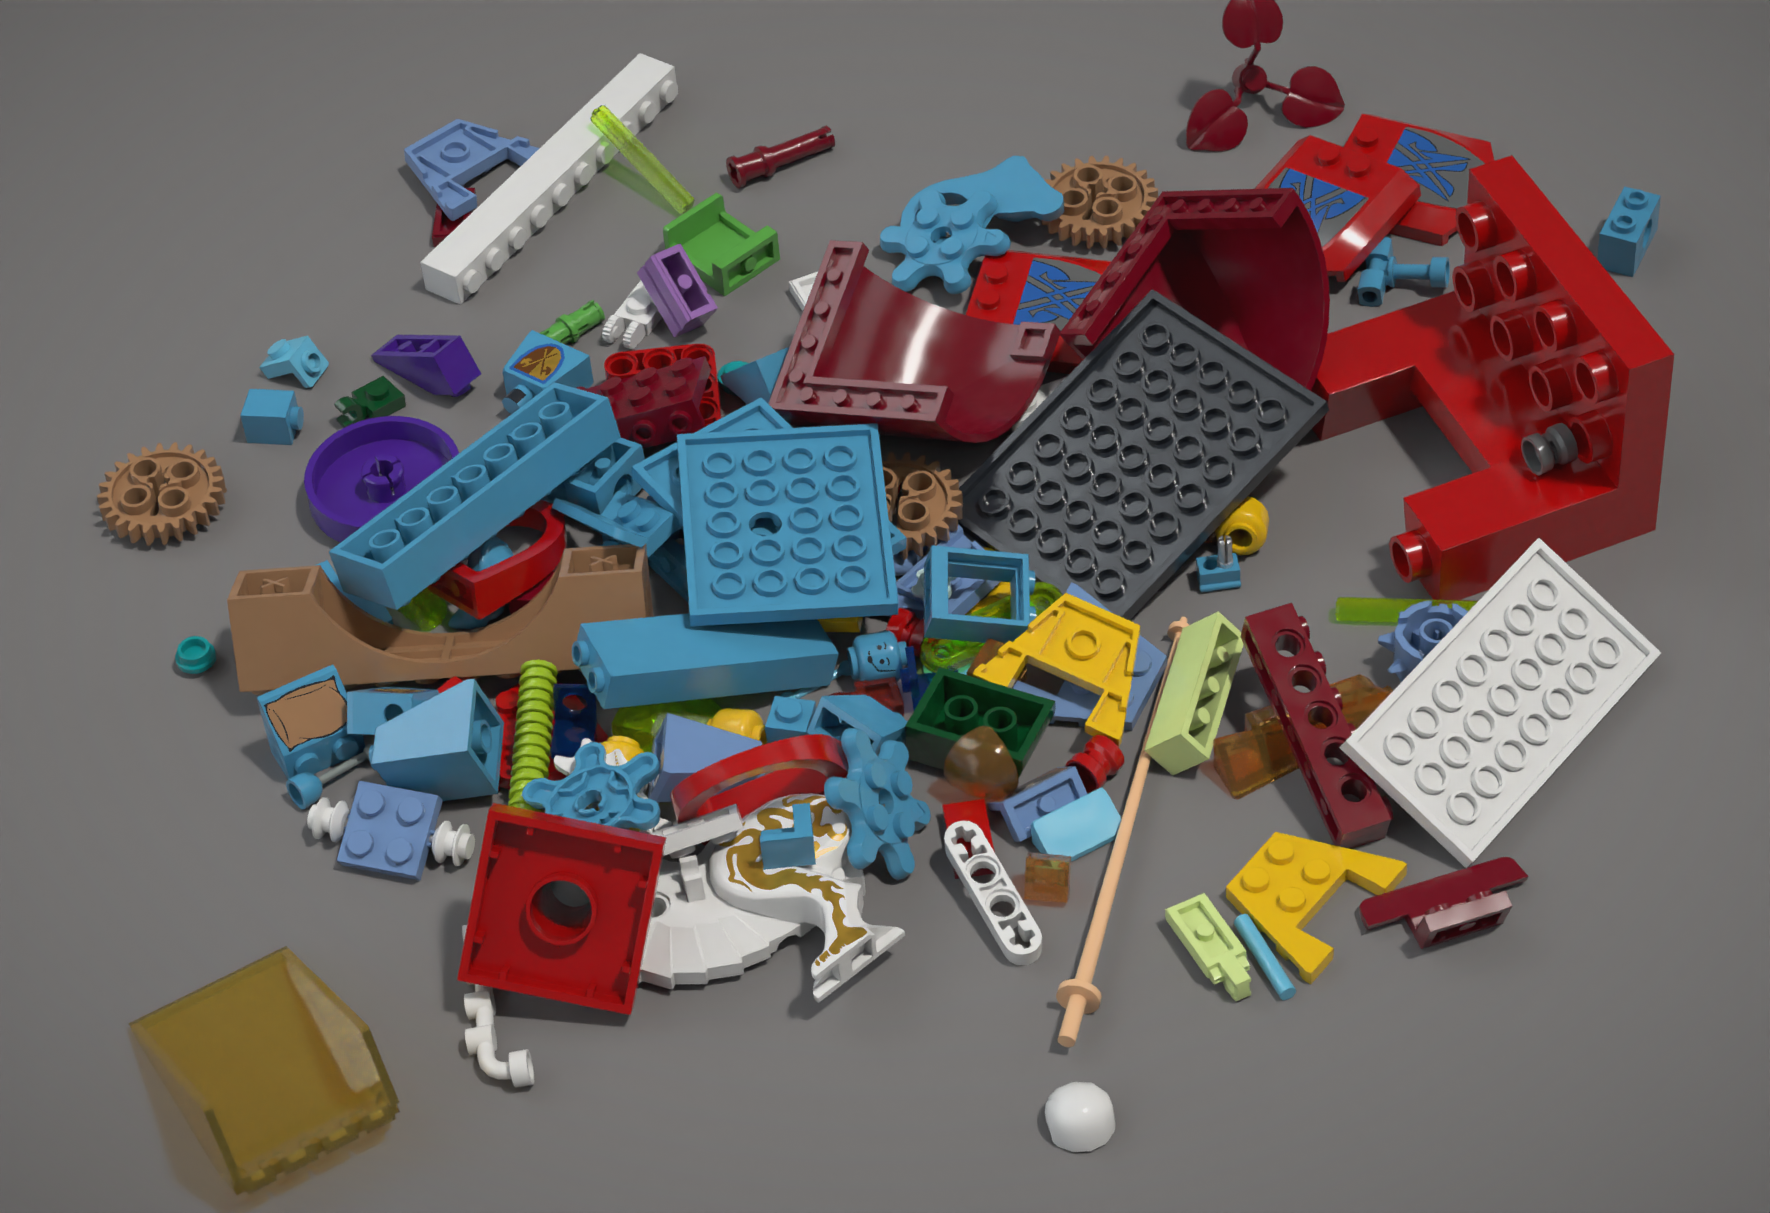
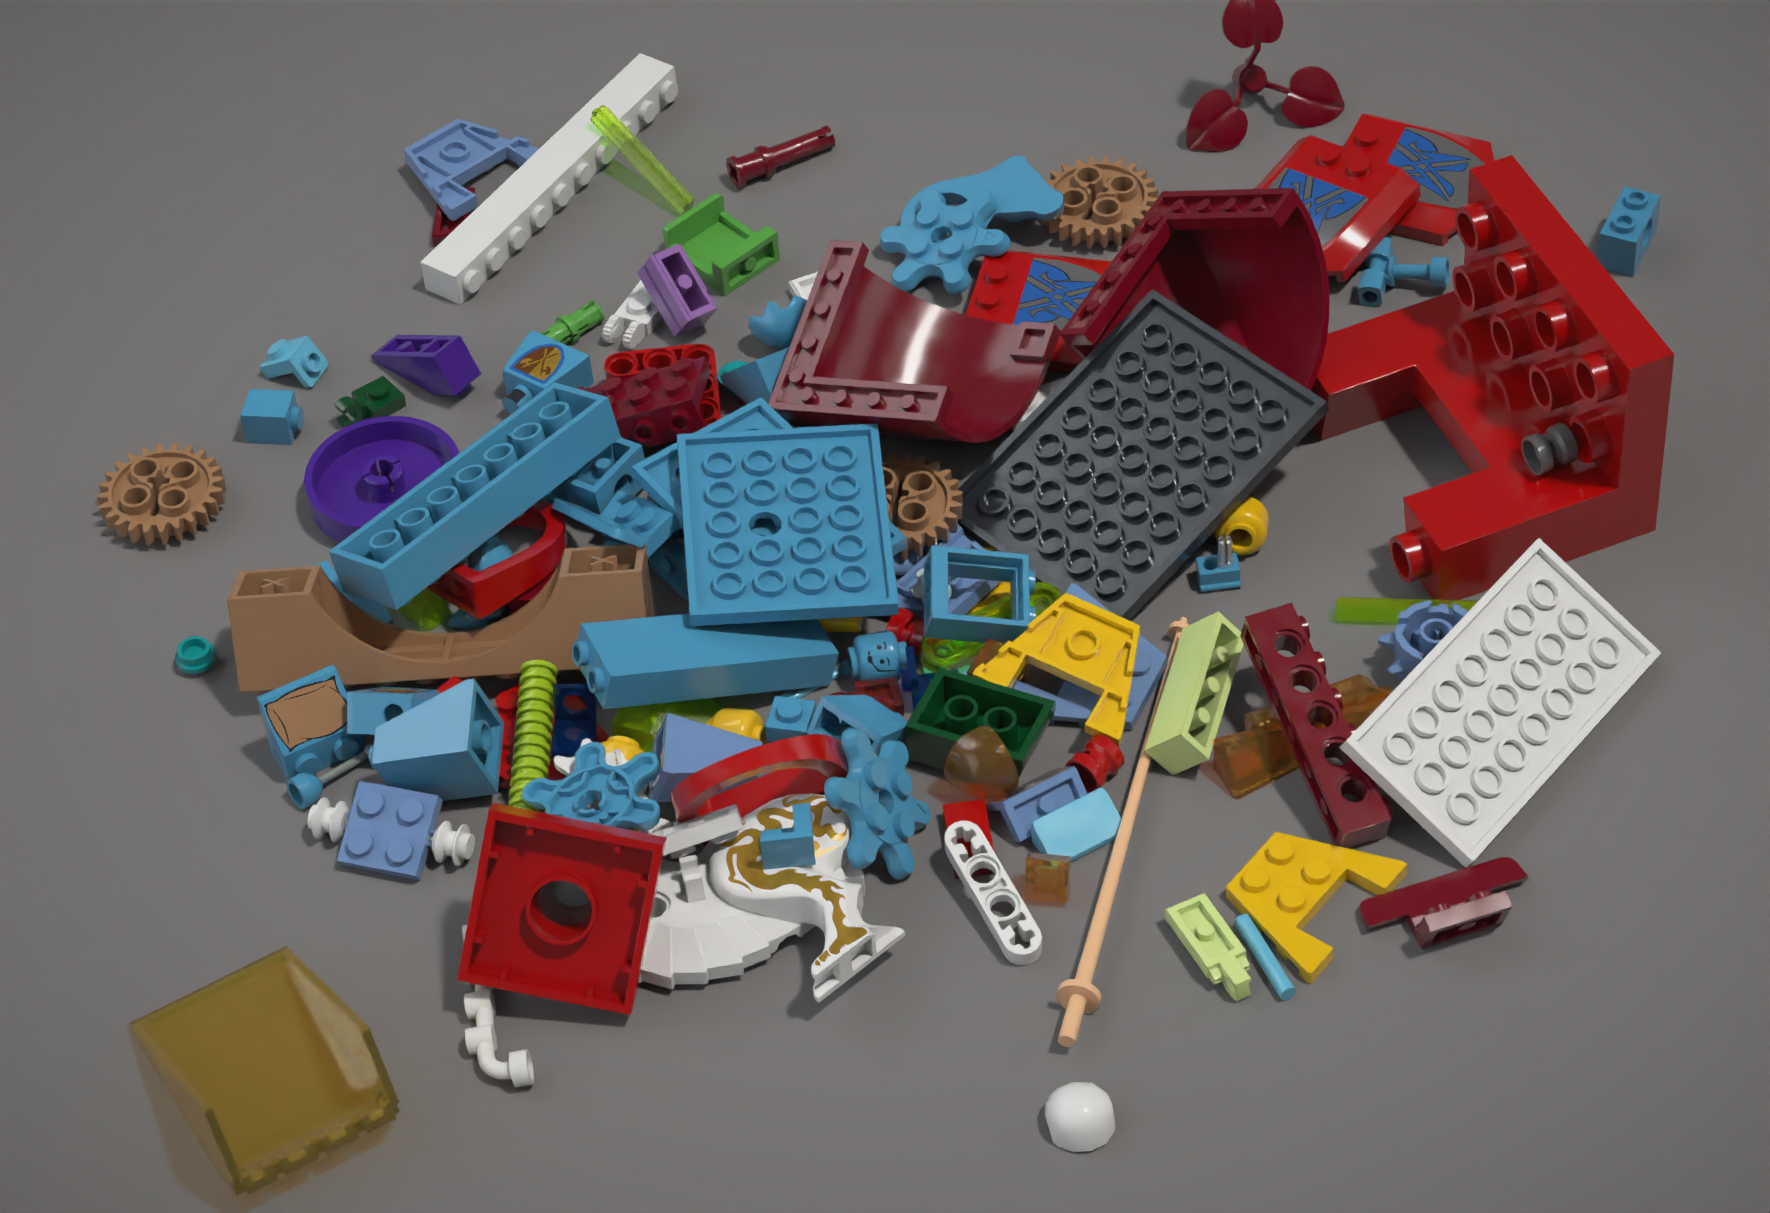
none -> dark azure hair [748,296,807,349]

